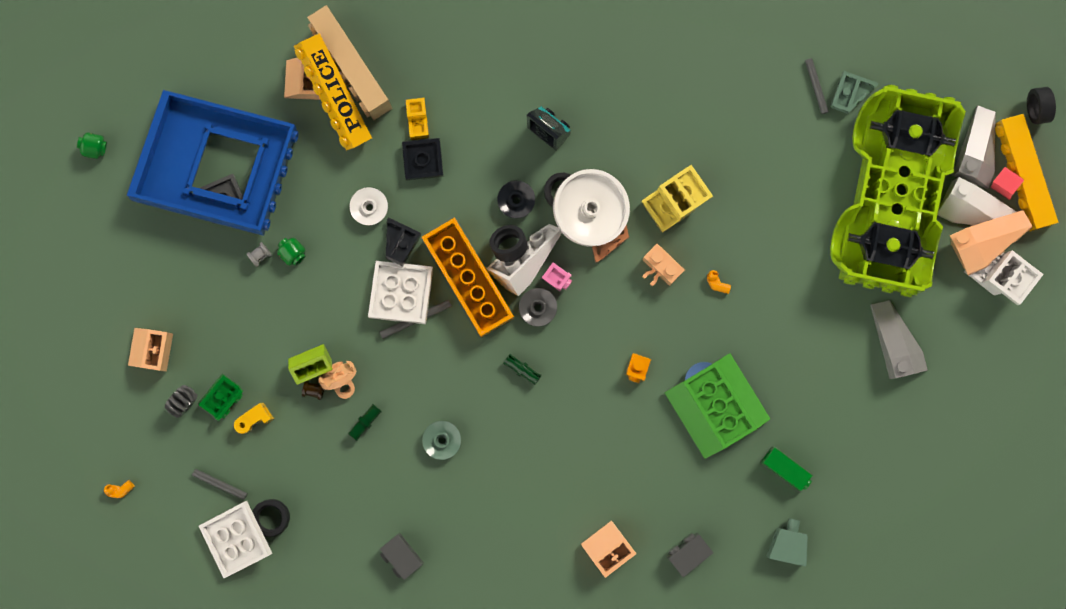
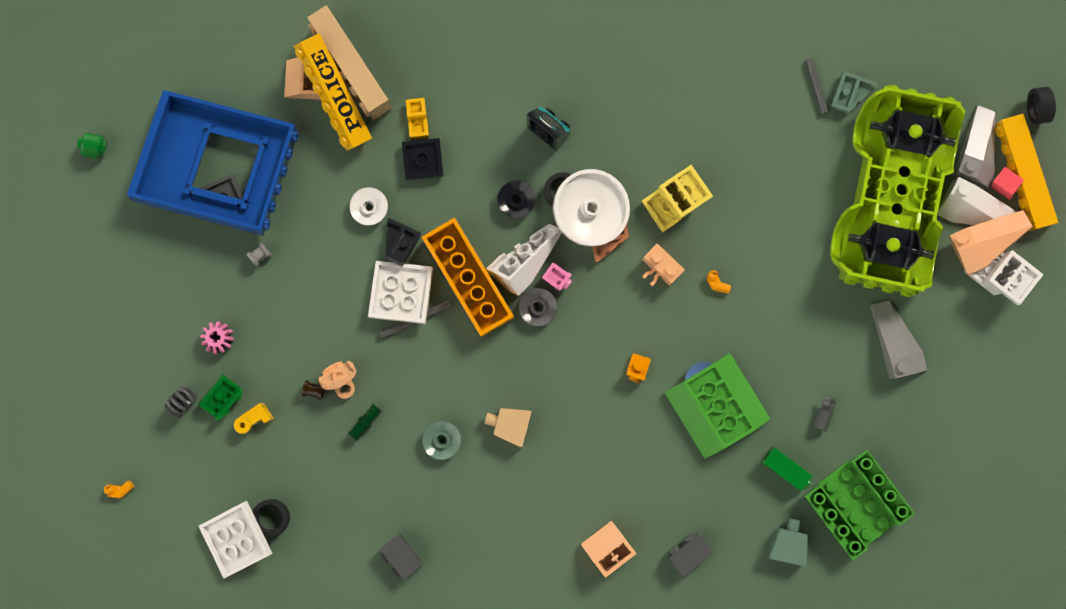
light nougat slope [128,328,173,372] -> none
dark grey bar [192,469,248,500] -> none
green head [277,238,306,266] -> none
lime brick [288,344,333,385] -> none
black tyre [490,225,528,262] -> none
dark green pin [503,354,542,385] -> none
none -> bright pink gear [200,321,234,354]
none -> tan torso [484,408,532,447]
none -> bright green slope [805,450,915,561]
none -> dark grey bar [813,396,836,432]

